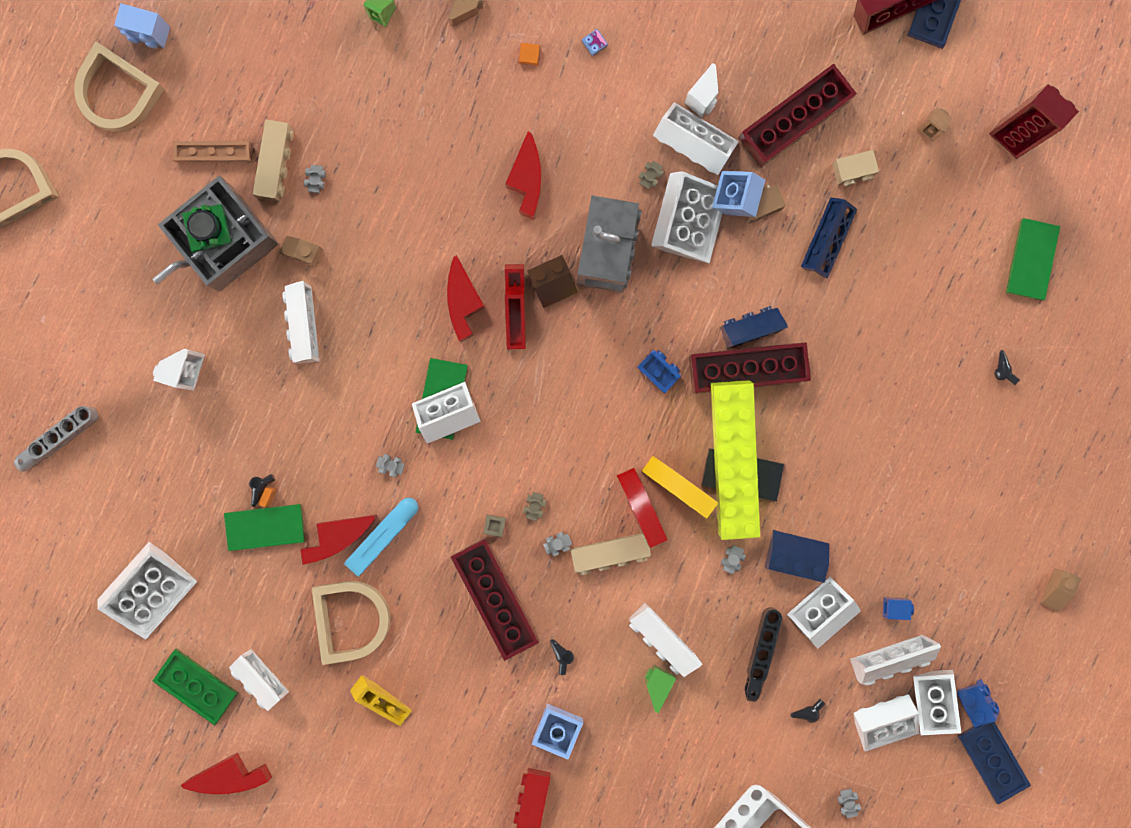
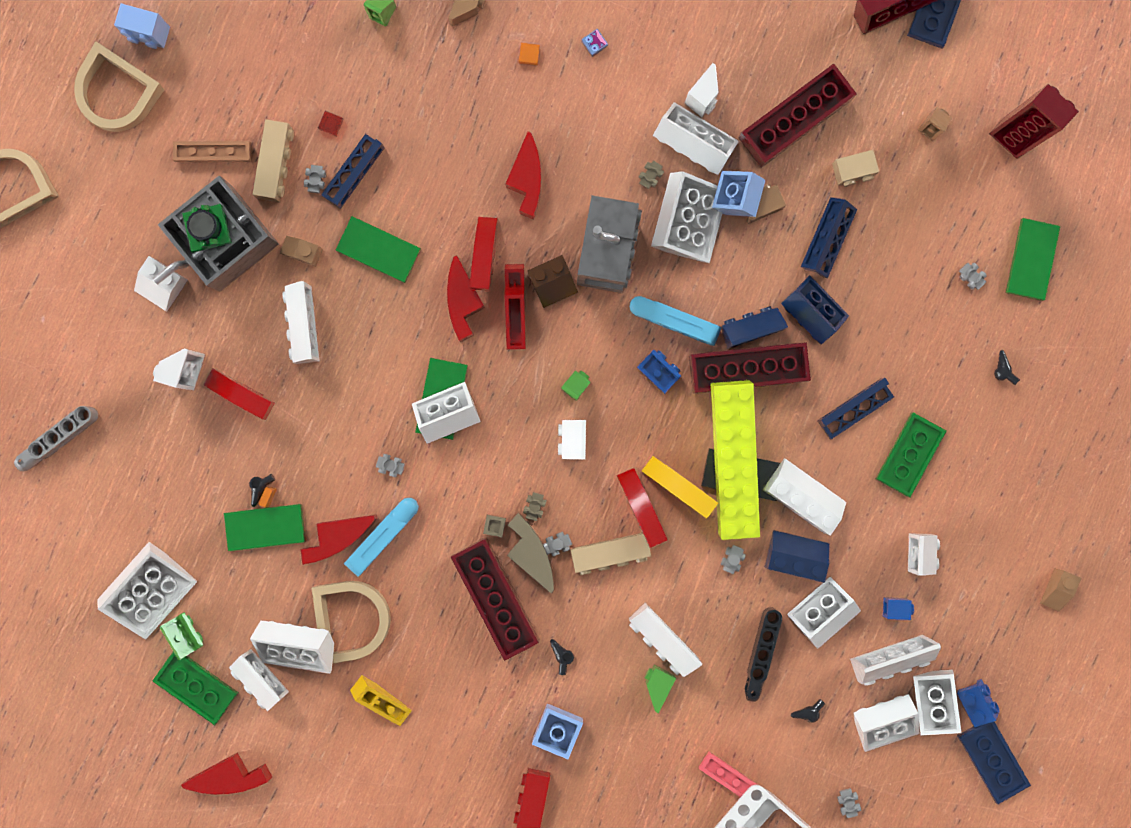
none -> white slope [134,256,187,311]
none -> bracket [159,612,203,660]
none -> red slope [204,368,275,420]
none -> white slope [250,621,334,674]
none -> clear red tile [318,111,344,137]
none -> dark blue fence [321,133,385,209]
none -> green tile [336,216,421,283]
none -> red slope [469,217,498,291]
none -> dark tan slope [507,512,554,593]
none -> white slope [558,420,586,459]
none -> bright green slope [561,370,591,401]
none -> medium azure piece [629,296,721,346]
none -> coral plate [698,751,757,797]
none -> white slope [763,458,846,536]
none -> dark blue slope [781,275,849,344]
none -> dark blue fence [817,378,894,439]
none -> green tile [875,412,946,498]
none -> white slope [908,533,940,575]
none -> light grey piece [959,263,987,290]

